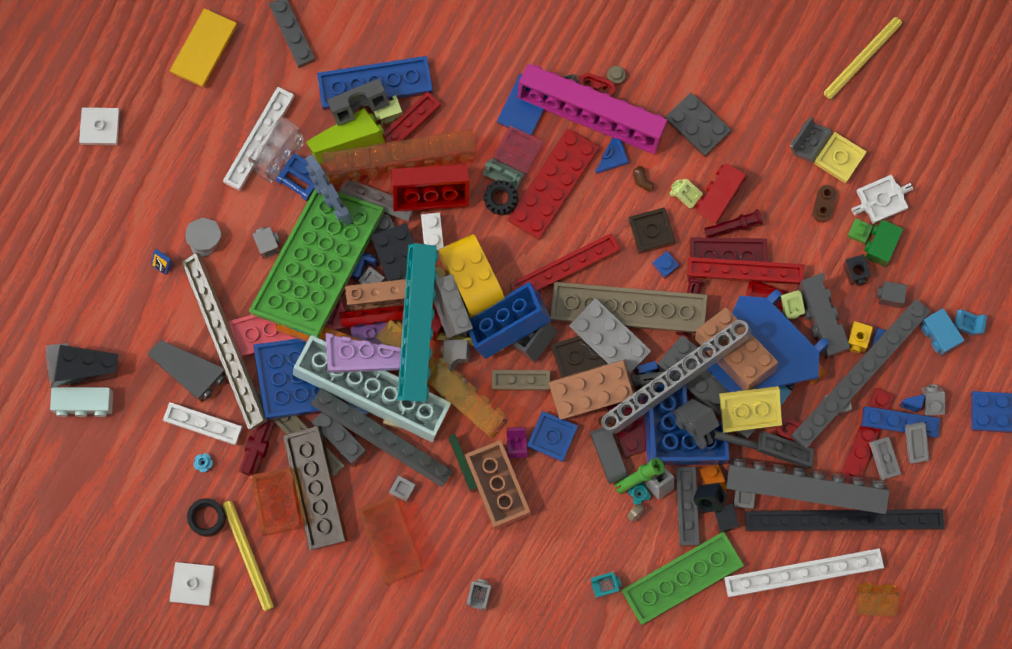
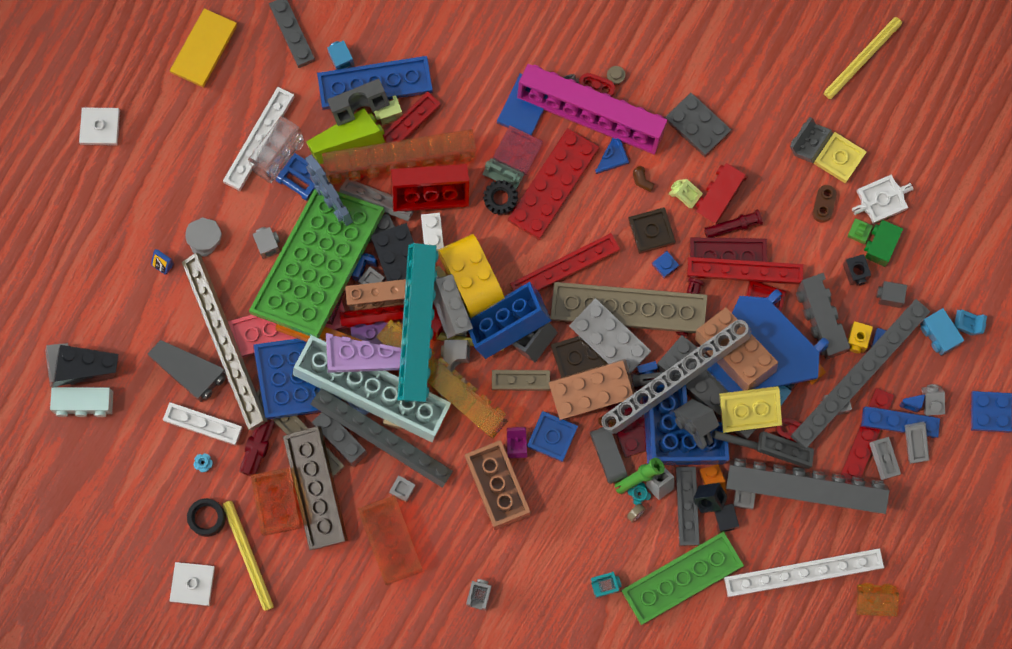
dark green tile [449,434,478,493] -> none
black plate [745,509,944,532] -> none
yellowish green bracket [781,290,805,319] -> none
none -> dark azure brick [327,40,355,70]

